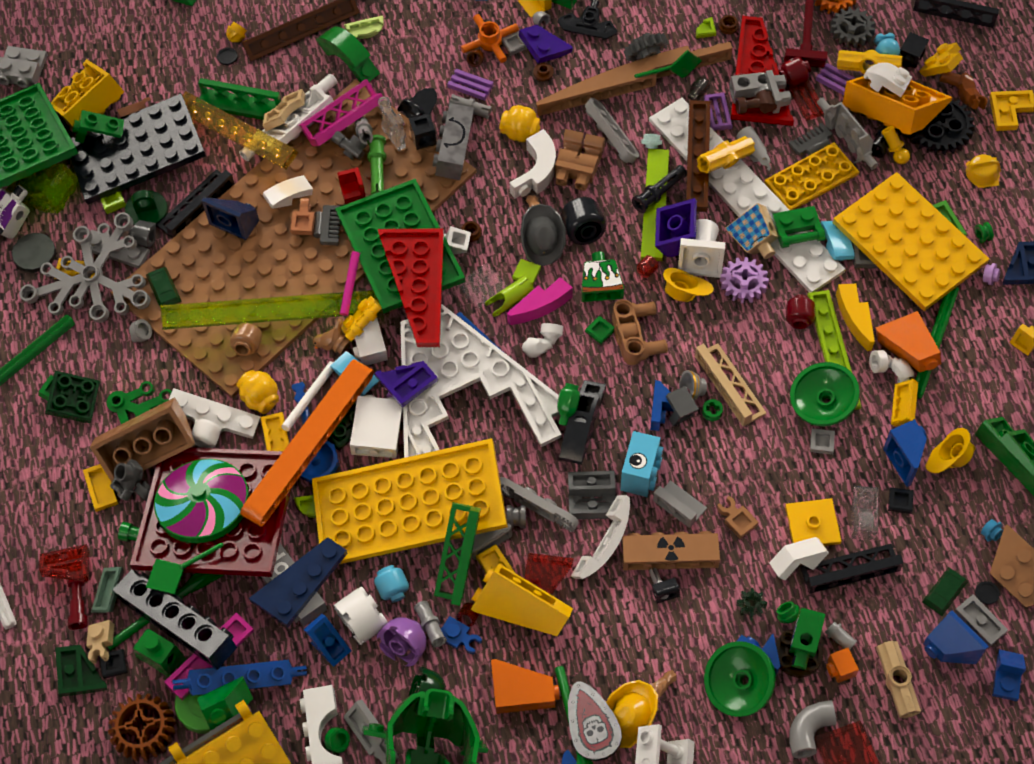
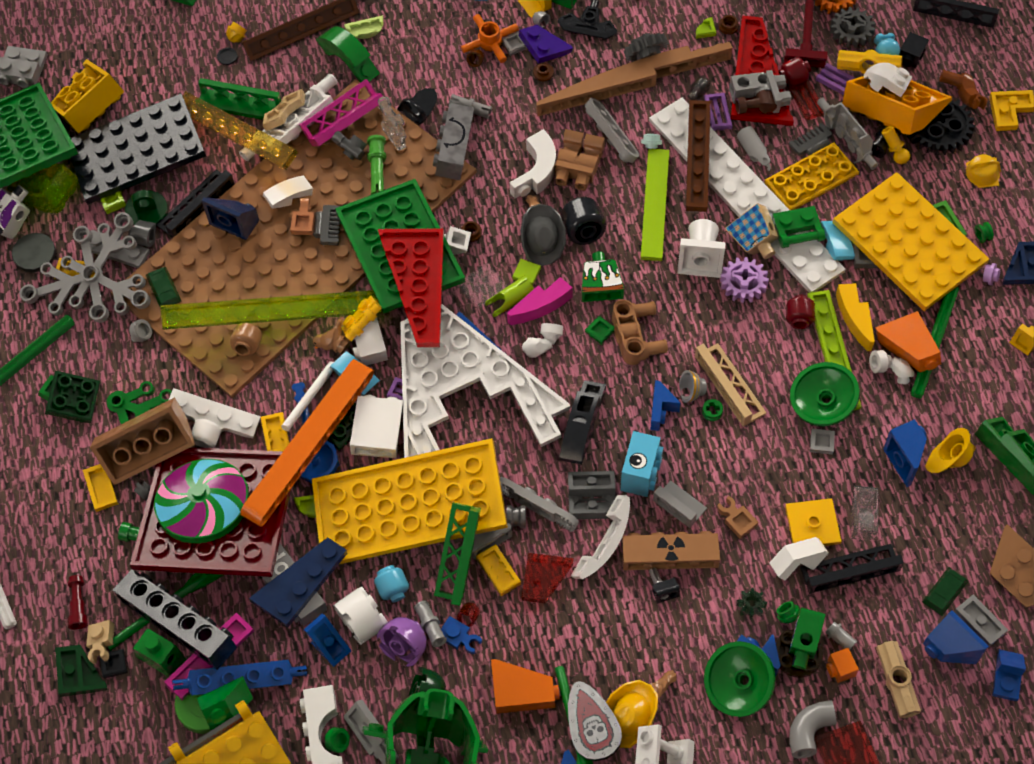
clear red wing [39,544,89,582] -> none
green bracket [72,110,124,143] -> none
sand green tile [91,567,124,613] -> none
dark orange gear [108,693,176,761] -> none
dark grey plate [110,459,143,501] -> none
nougat plate [117,97,151,117] -> none
green piece [146,543,223,595] -> none
yellow hair [236,370,279,414] -> none
red panel [337,167,366,204] -> none
dark pink bar [340,251,360,316] -> none
light grey pin [355,117,373,144] -> none
dark purple wing [374,361,438,408] -> none
black brick [409,113,437,150] -> none
medium lavender tile [447,69,494,101] -> none
yellow slope [471,563,573,636] -> none
yellow hair [499,105,540,143] -> none
green plant [557,383,580,426] -> none
black pin [632,165,687,213] -> none
green piece [634,50,702,78] -> none
clear red piece [636,255,659,278] -> none
dark purple slope [655,198,697,257] -> none
yellow piece [663,268,714,302] -> none
dark grey panel [666,386,699,426] -> none
yellow piece [697,136,755,174] -> none
black tile [888,487,914,514] -> none
yellow plate [891,379,918,427] -> none
yellow plate [919,42,963,77] -> none
black piece [975,581,1000,605] -> none
dark azure plate [981,519,1003,542] -> none

